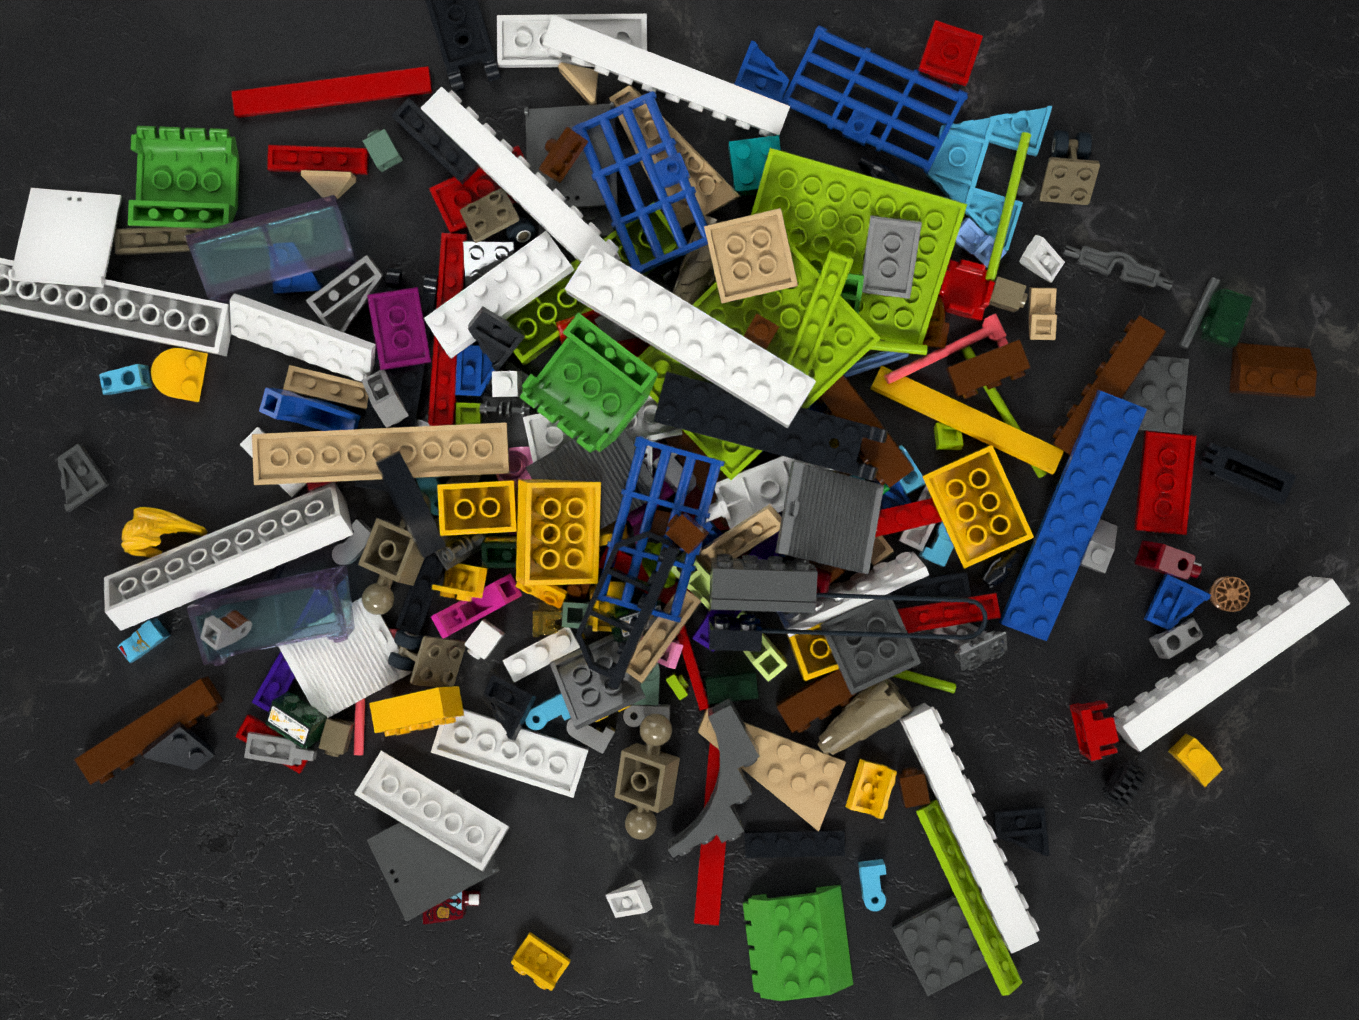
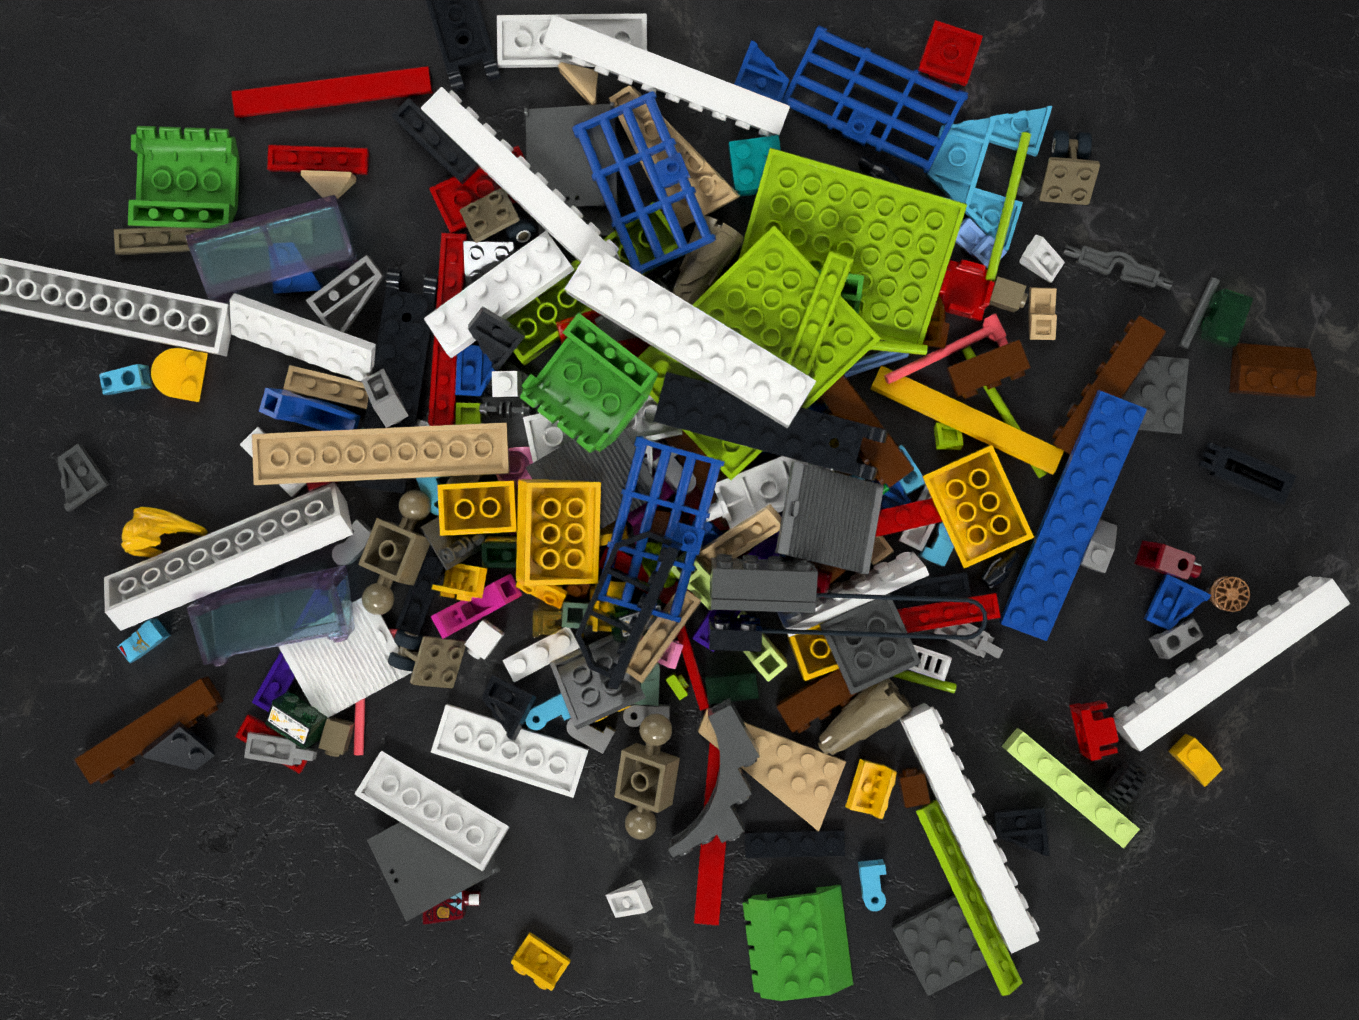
white door [8,188,122,287] -> none
light grey leg [200,610,252,651] -> none
sand green brick [363,129,403,172] -> none
magenta tile [367,287,431,370] -> none
yellow brick [369,686,464,737] -> none
black slope [375,451,446,558] -> none
reddish brown tile [539,127,589,183] -> none
reddish brown brick [665,513,709,554] -> none
tan plate [704,208,798,304] -> none
reddish brown brick [744,314,780,349] -> none
light grey tile [862,215,922,299] -> none
dark grey hinge [953,630,1007,671] -> none
red tile [1134,431,1196,535] -> none
none -> white slope [909,645,952,681]
none -> yellowish green arch [1001,728,1140,848]

